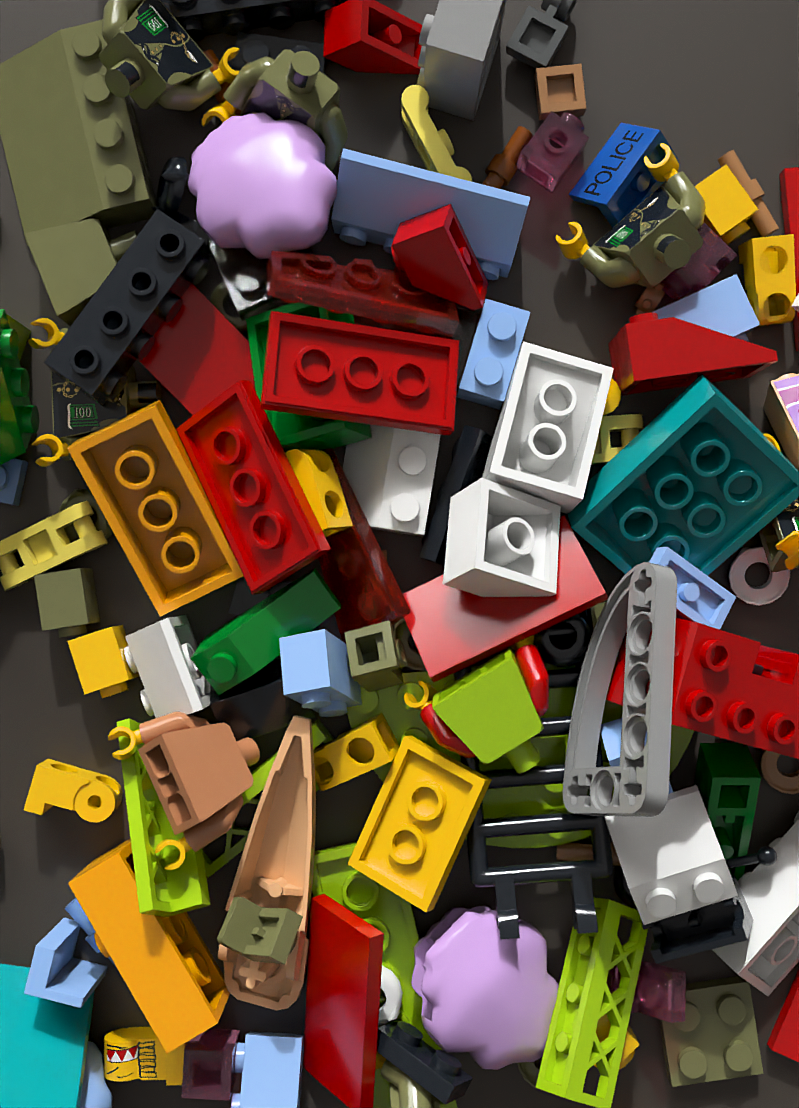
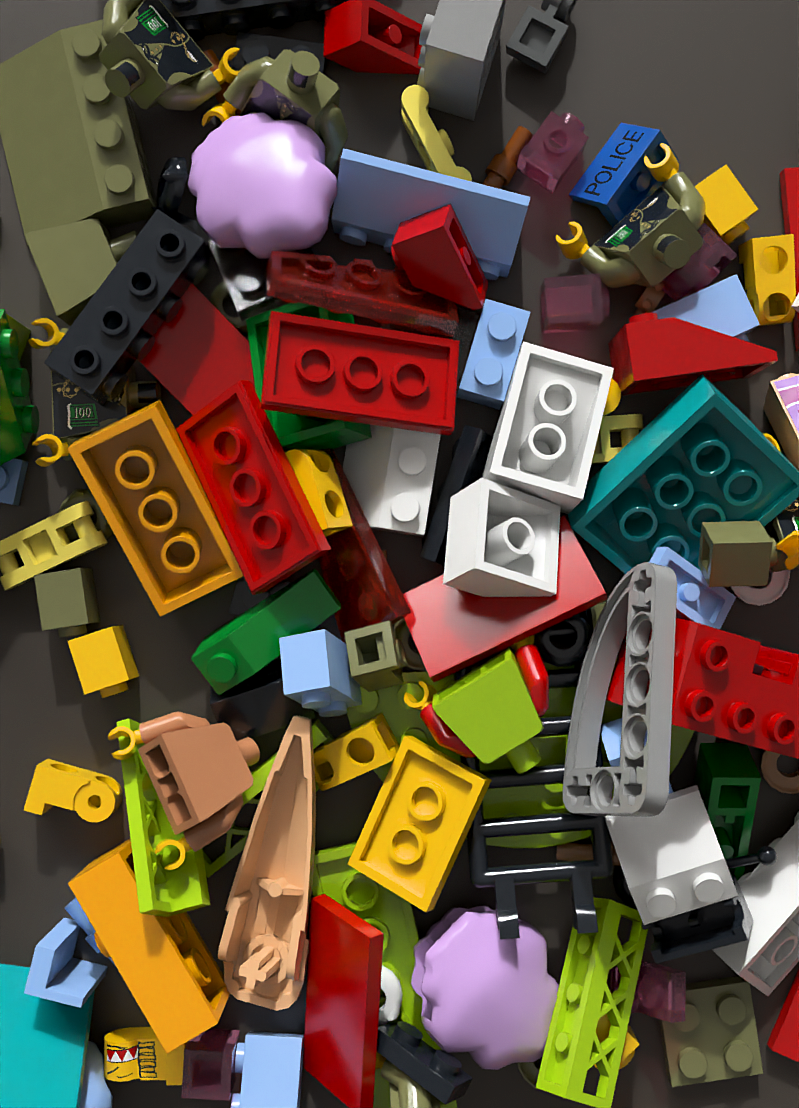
white slope [124,615,211,718] -> none
olive bracket [217,897,303,965] -> none
medium nougat plate [534,64,587,120] -> none
medium nougat bar [717,150,779,237] -> none
none -> clear pink brick [539,274,610,334]
none -> olive brick [698,521,777,587]

